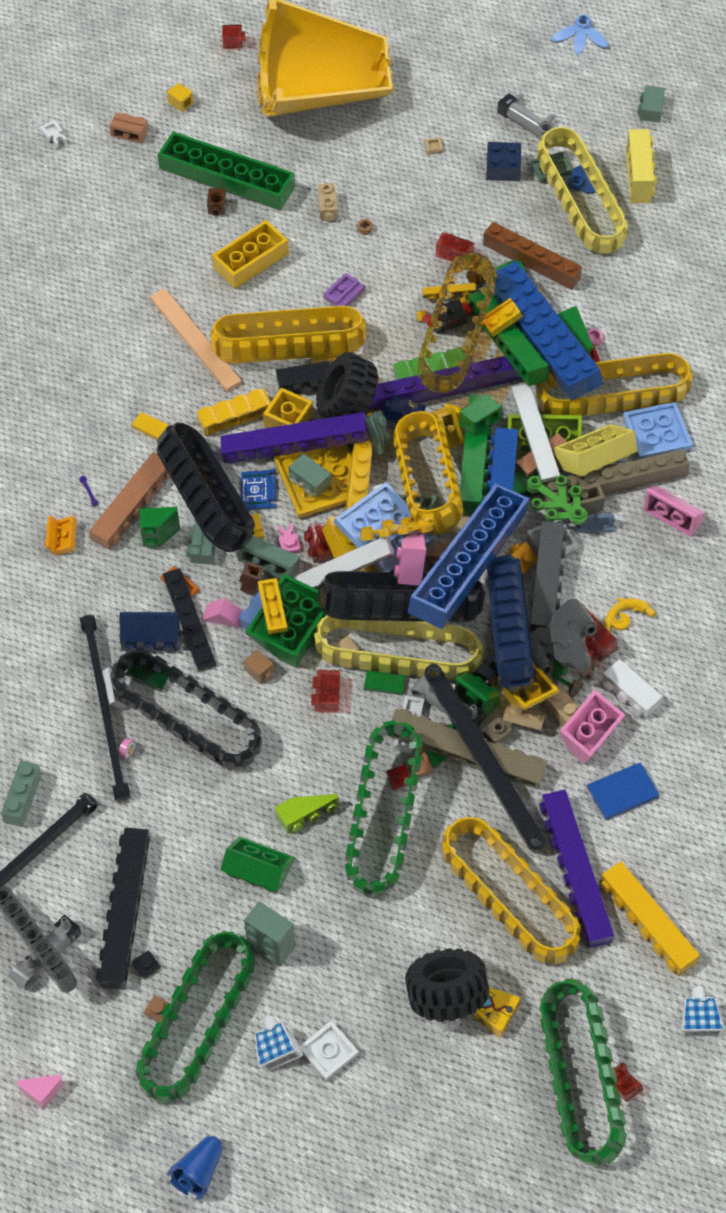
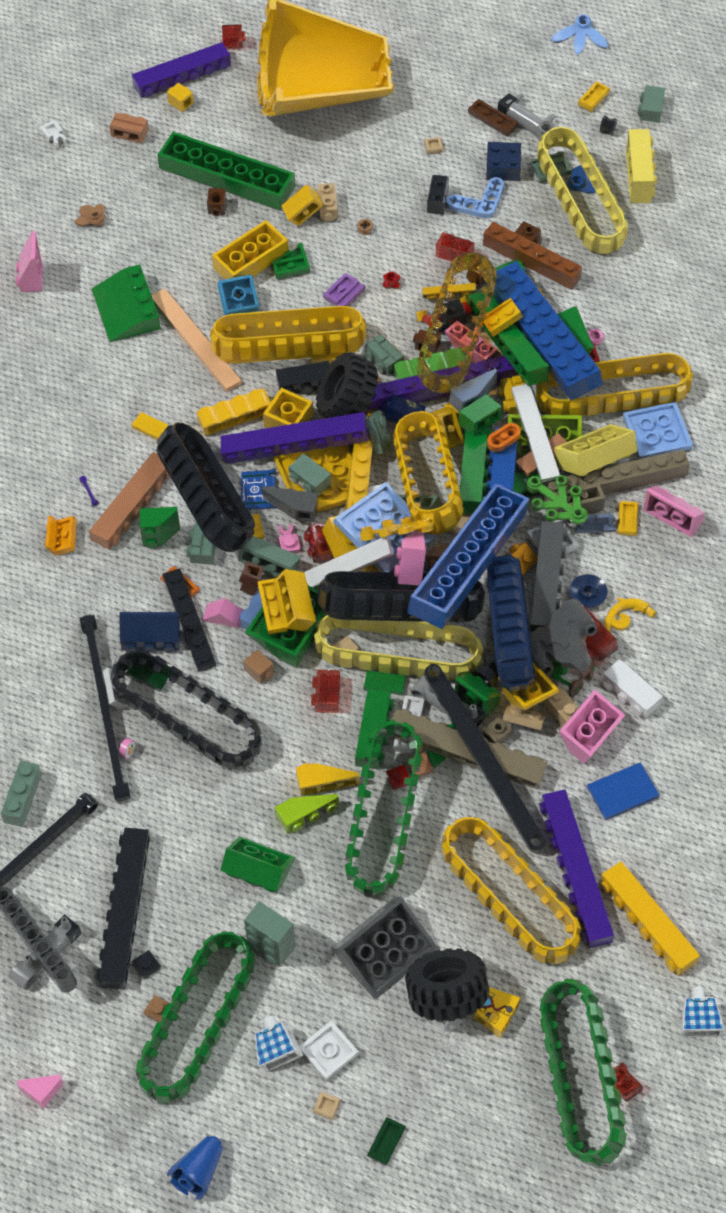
none -> bright pink slope [16,231,42,292]
none -> medium nougat plate [74,204,106,227]
none -> green slope [91,264,161,342]
none -> dark purple brick [132,42,231,98]
none -> dark azure brick [218,275,259,316]
none -> dark grey slope [262,486,318,522]
none -> green wing [272,243,310,279]
none -> yellow brick [275,569,316,631]
none -> yellow brick [281,184,324,226]
none -> yellow slope [296,763,360,796]
none -> tan tile [313,1092,341,1120]
none -> dark grey slope [331,897,438,999]
none -> green brick [355,688,394,769]
none -> sand green brick [364,334,404,376]
none -> dark green tile [367,1117,406,1166]
none -> red plate [383,272,400,289]
none -> reddish brown brick [413,329,441,354]
none -> black brick [427,175,449,215]
none -> bright pink slope [445,321,497,363]
none -> light blue beam [446,177,504,218]
none -> sand blue slope [450,369,497,412]
none -> reddish brown plate [468,99,518,137]
none -> orange plate [487,423,521,452]
none -> yellow brick [498,376,524,414]
none -> reddish brown brick [515,221,542,245]
none -> dark blue dish [569,574,608,608]
none -> yellow plate [578,81,610,112]
none -> black wheel [600,115,617,135]
none -> yellow tile [618,501,638,536]

